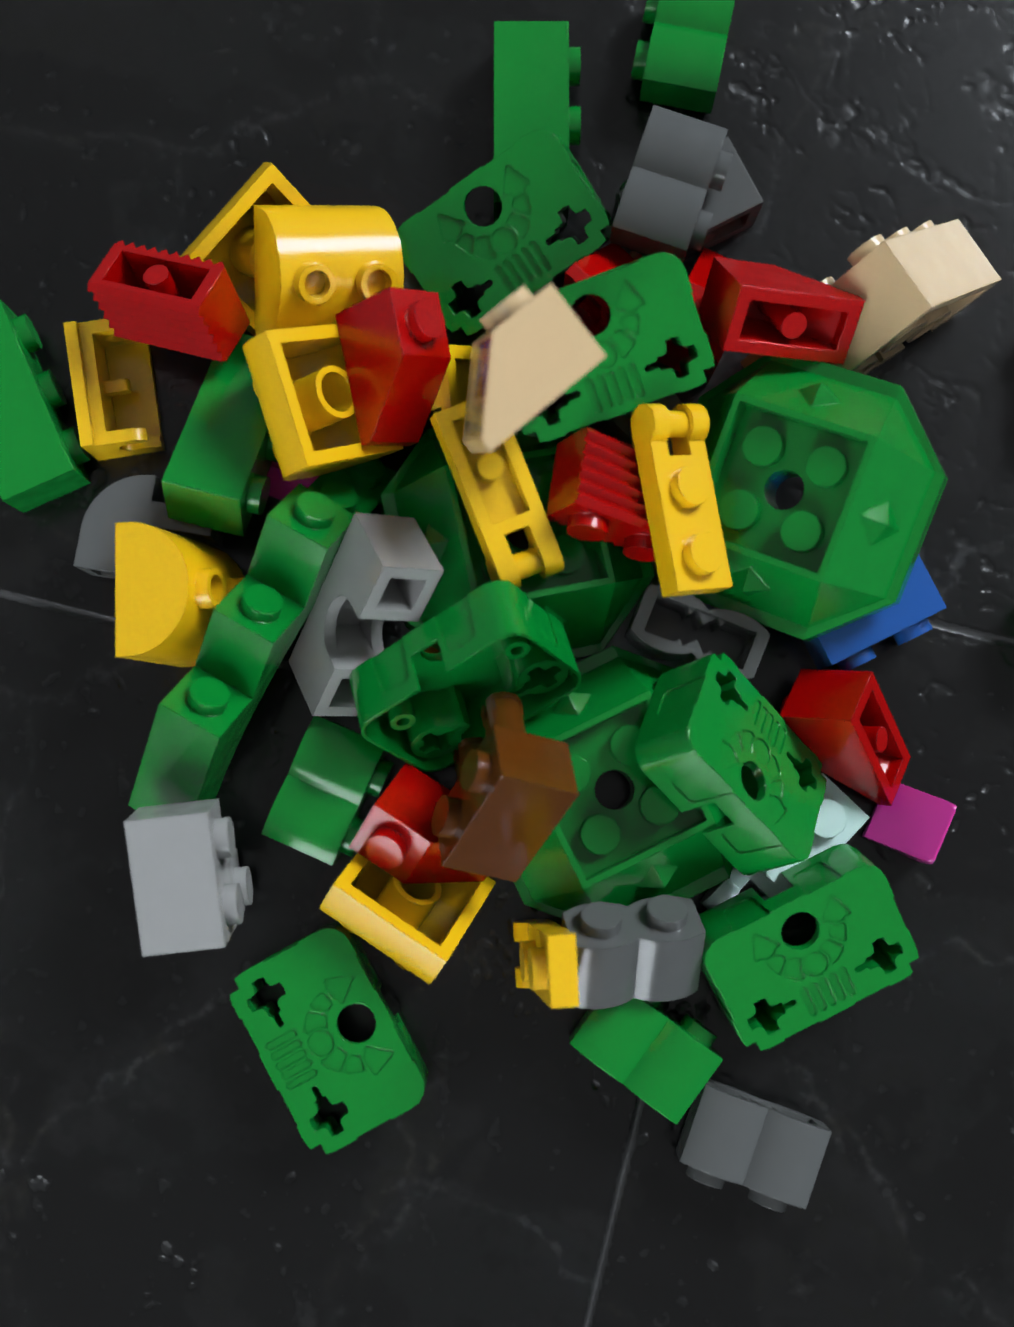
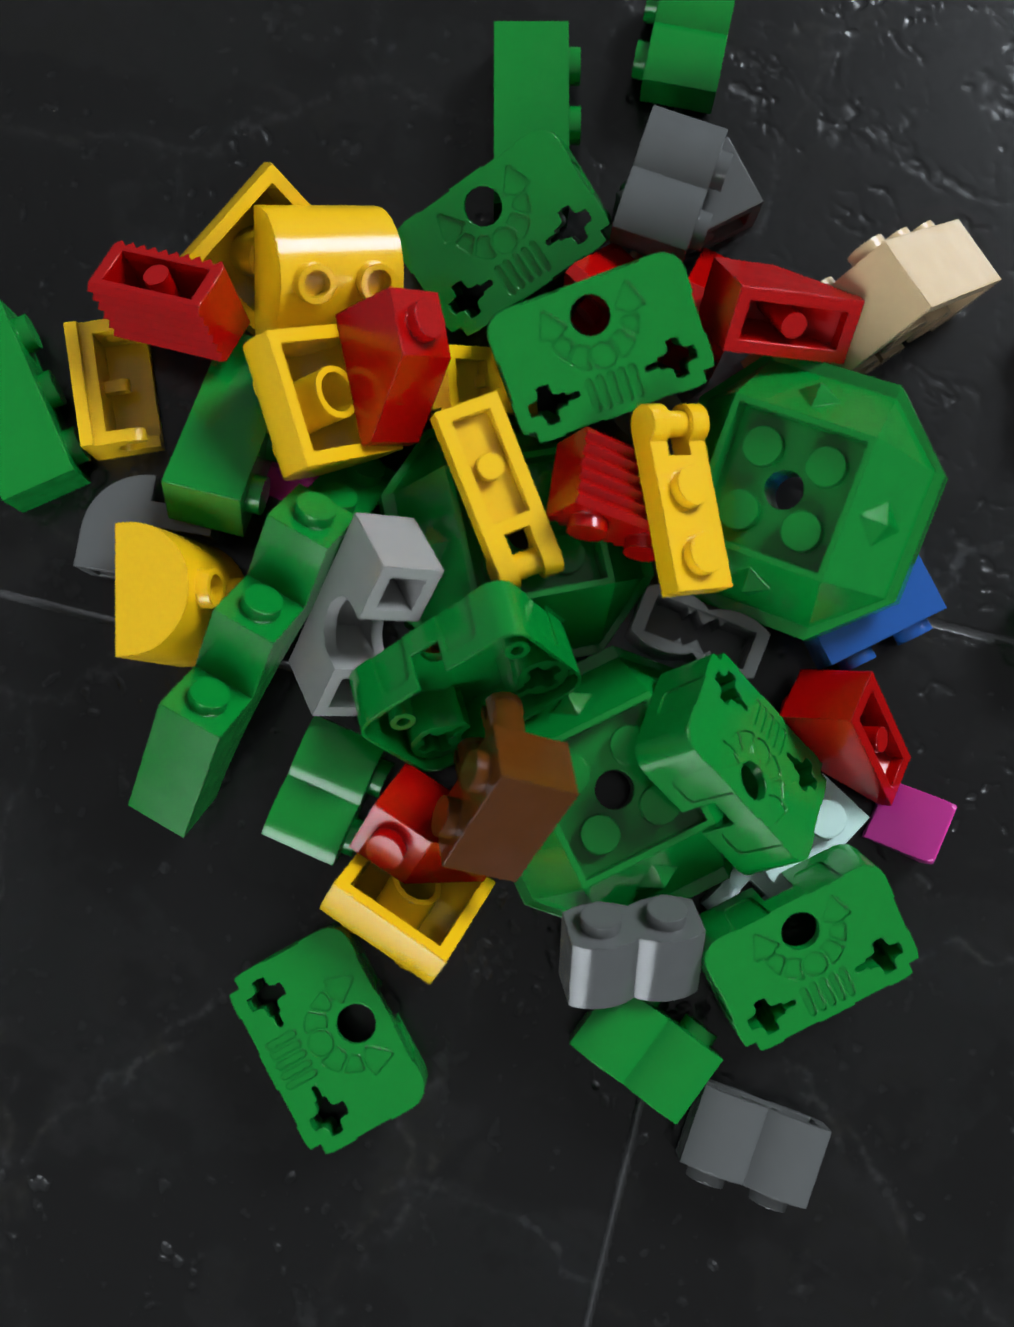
light grey brick [124,798,253,957] -> none
tan slope [463,283,607,453] -> none
yellow plate [513,919,579,1009] -> none

